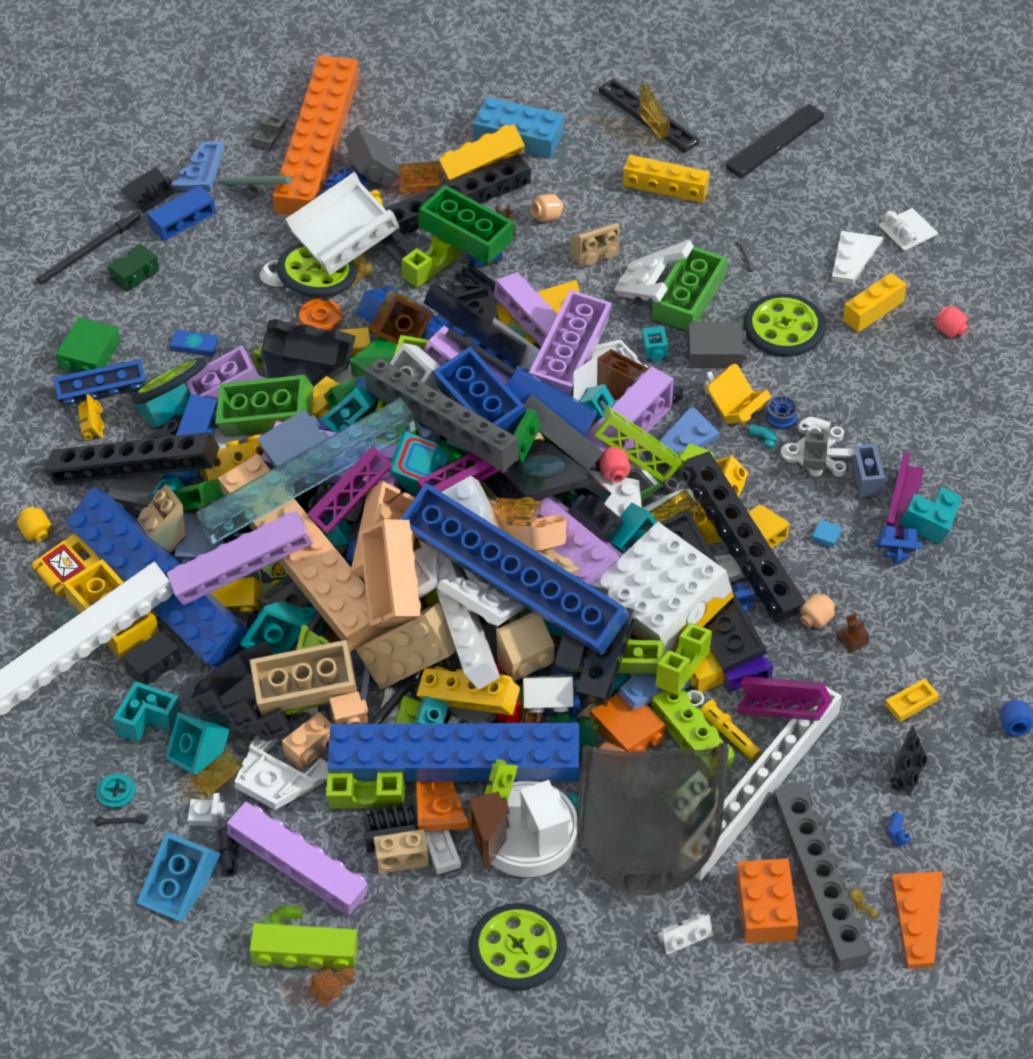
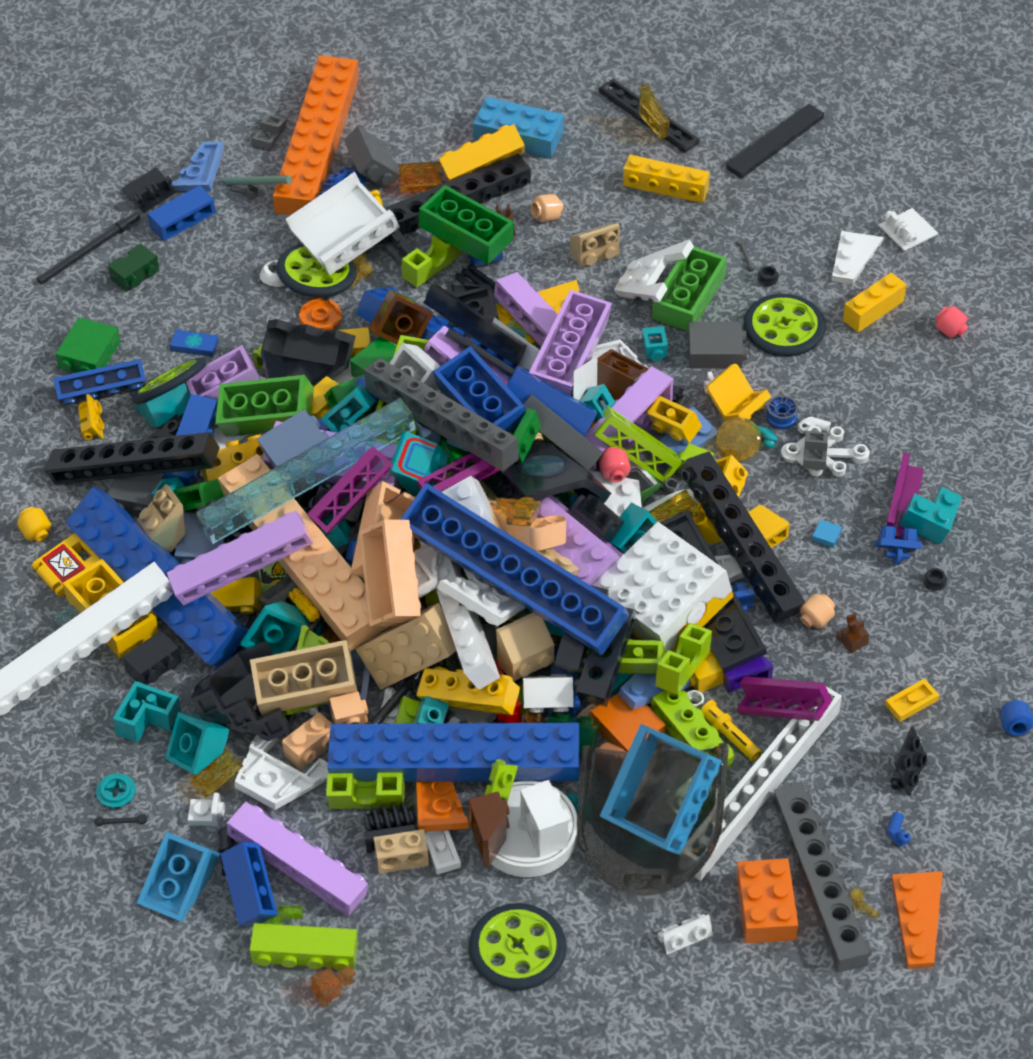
sand blue brick [851,443,885,498] -> none
none -> blue brick [221,842,278,926]
none -> yellow axle [289,588,320,622]
none -> dark azure window [600,724,722,855]
none -> yellow brick [647,396,702,443]
none -> clear yellow dish [716,417,762,461]
none -> black plate [757,266,779,286]
none -> black plate [923,568,947,590]

